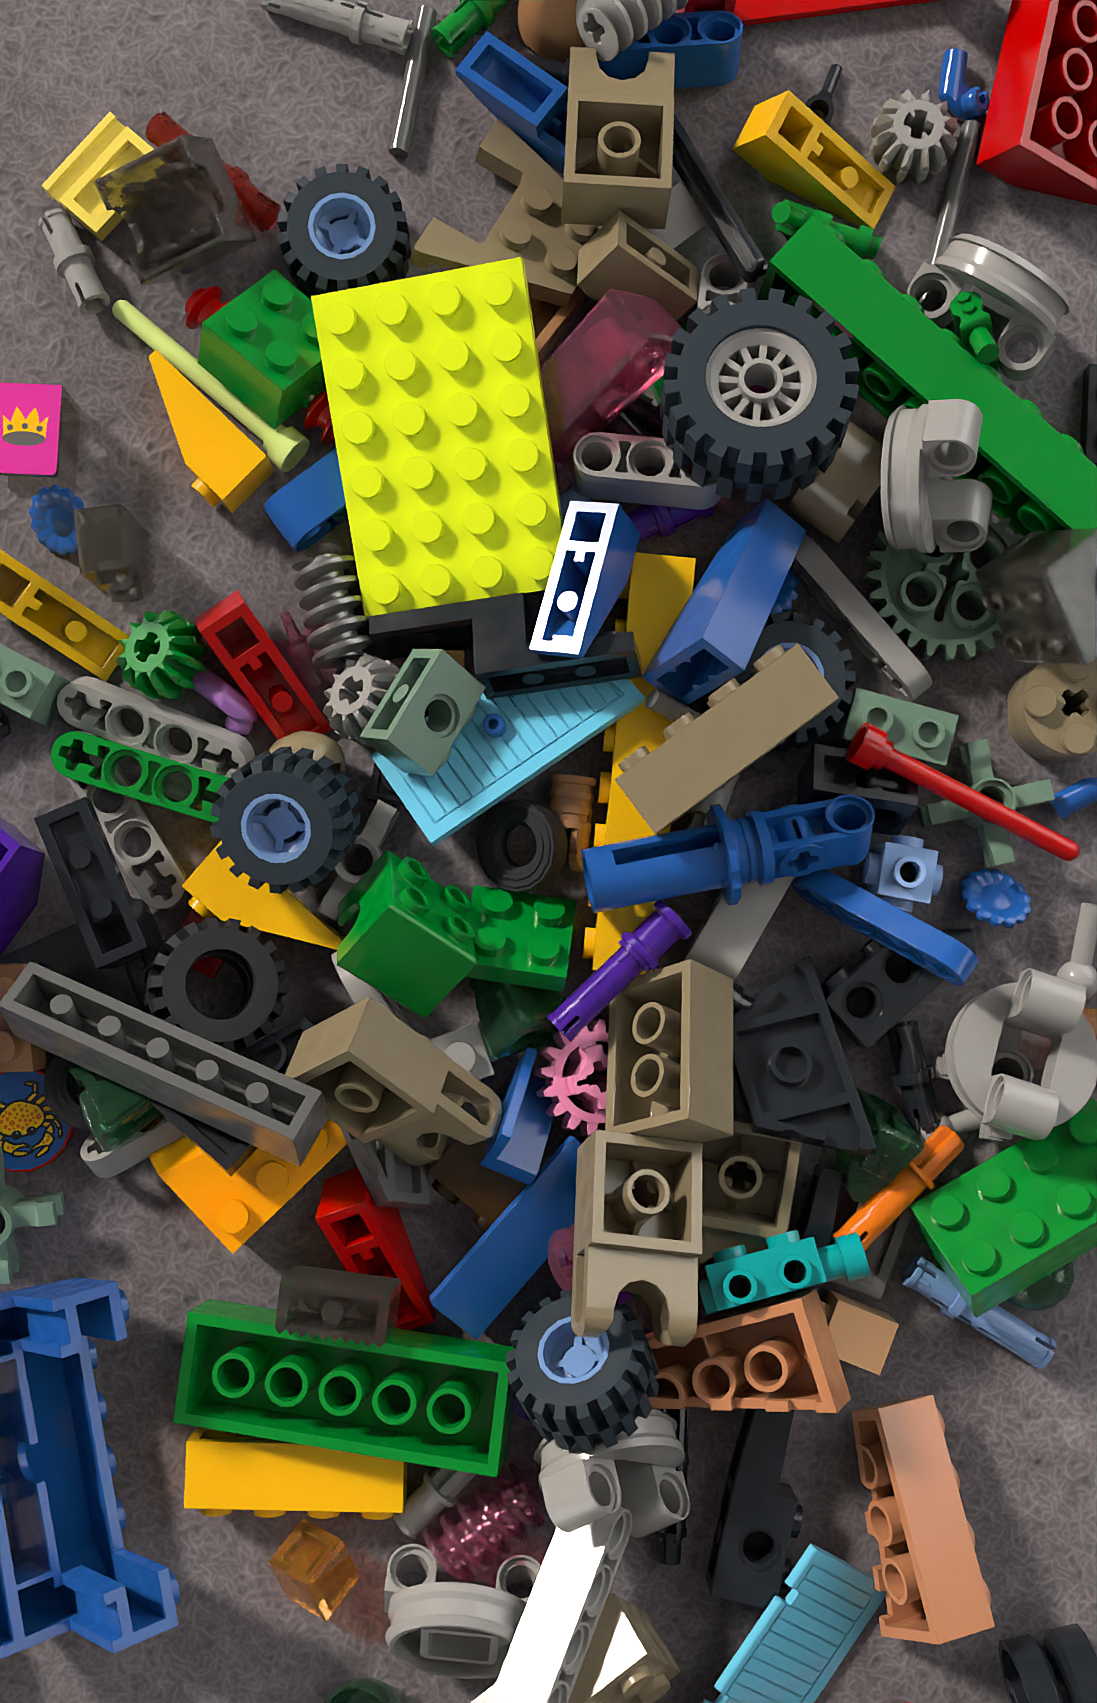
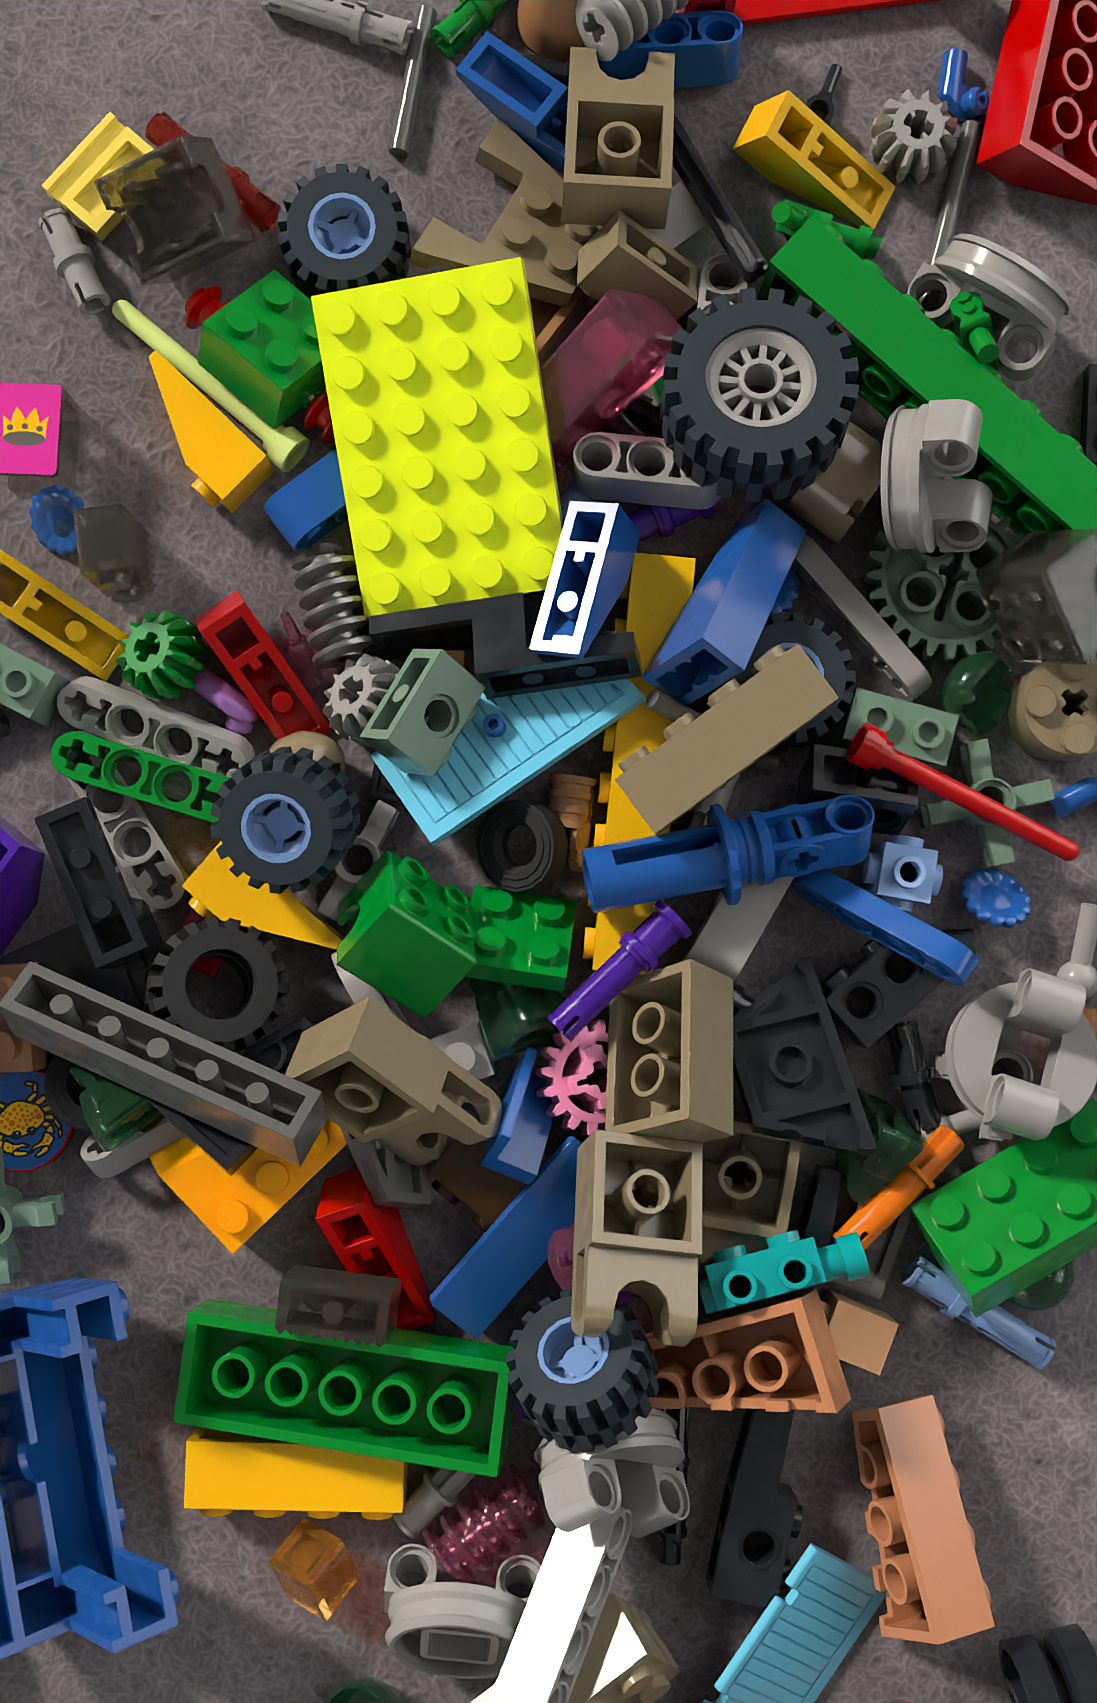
none -> clear green hair [941,651,1013,737]

